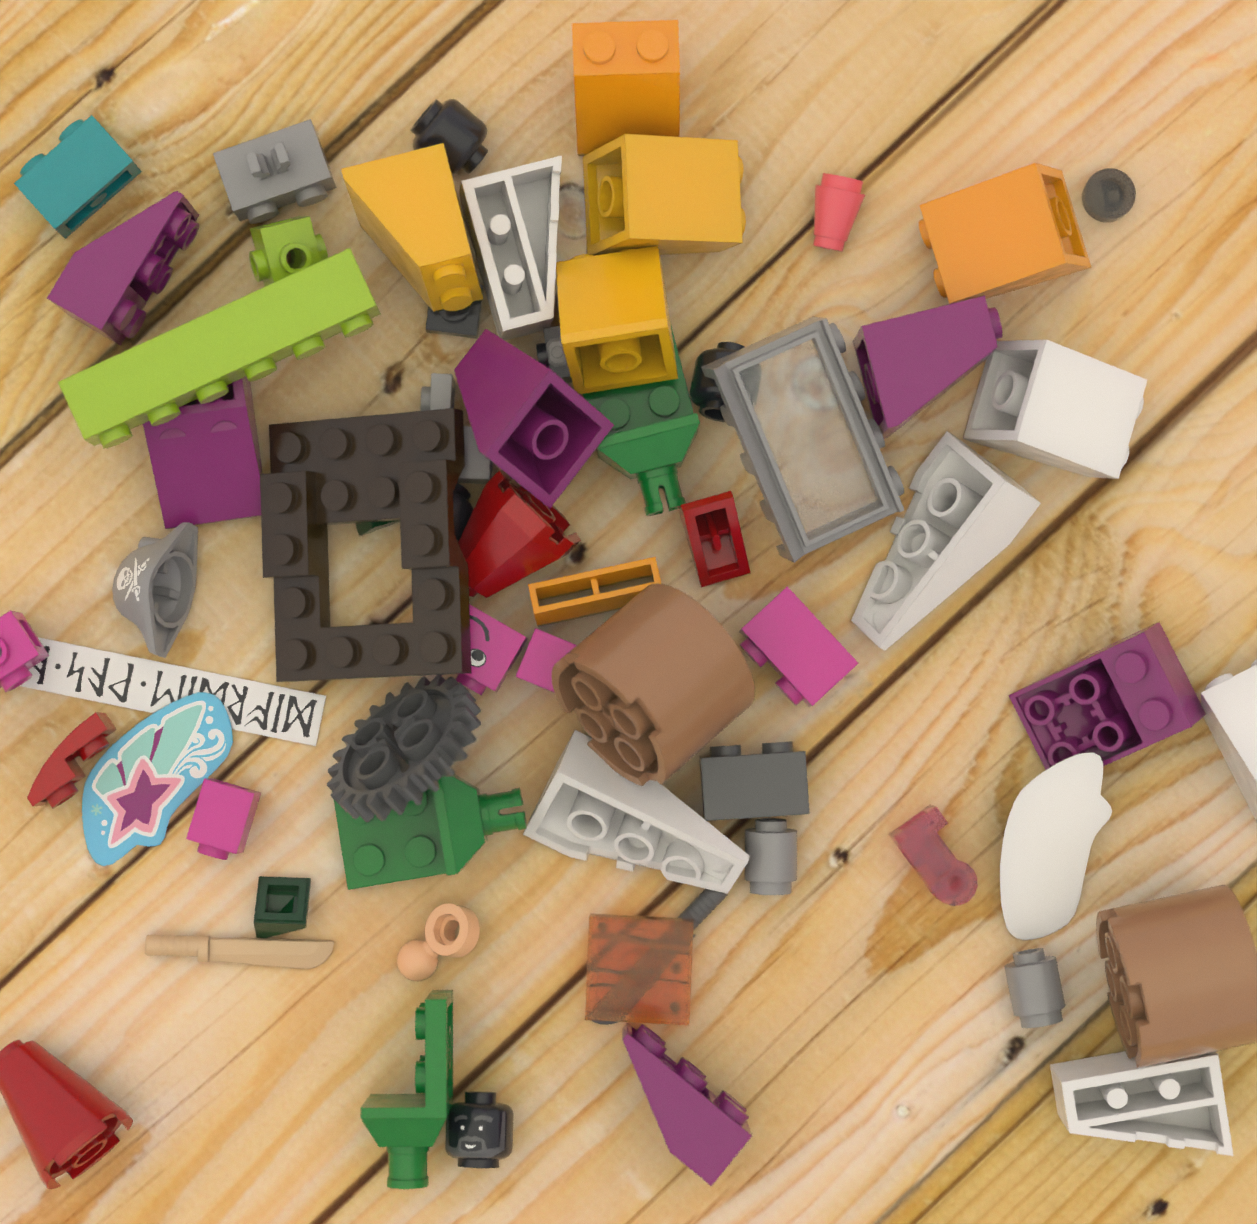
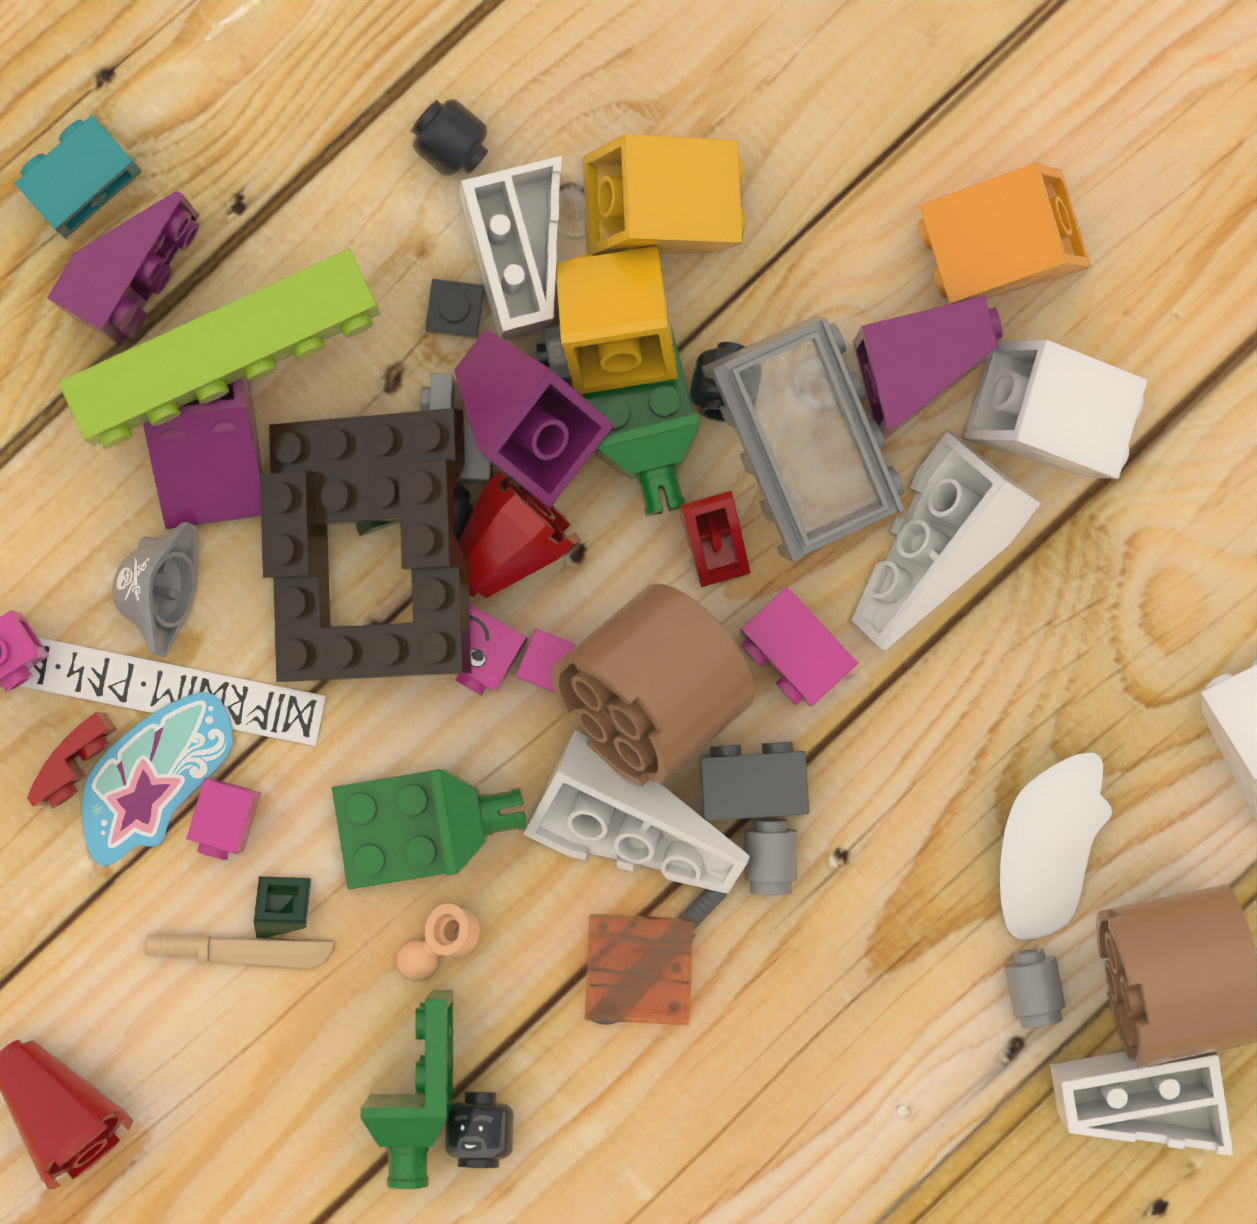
light grey brick [213,119,336,224] -> none
lime brick [249,216,328,286] -> none
dark grey gear [327,675,481,822] -> none
yellow slope [341,143,483,312] -> none
light orange piece [528,557,662,627] -> none
light orange slope [572,20,680,156] -> none
magenta slope [622,1023,752,1186] -> none
coral cone [813,173,865,252] -> none
clear pink leg [889,804,978,906] -> none
magenta slope [1009,622,1206,770] -> none
clear smoke tile [1082,168,1136,223] -> none

